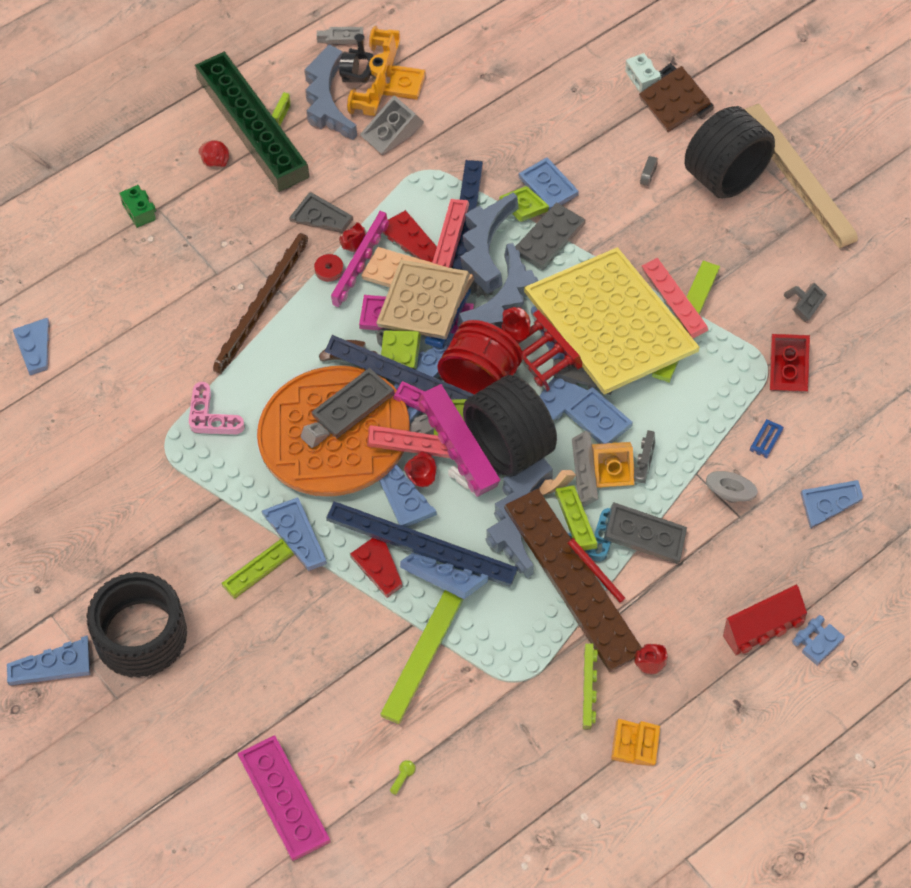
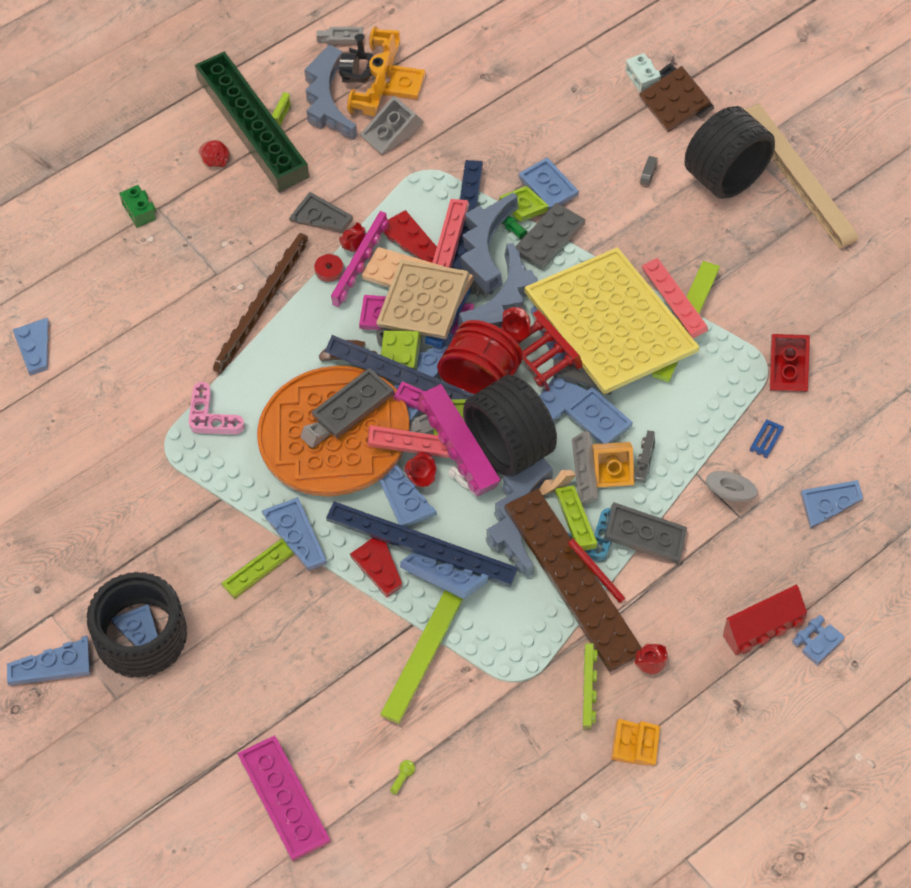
dark grey plate [784,283,827,322] -> none
none -> medium blue wing [111,604,158,646]
none -> green pin [502,215,528,240]

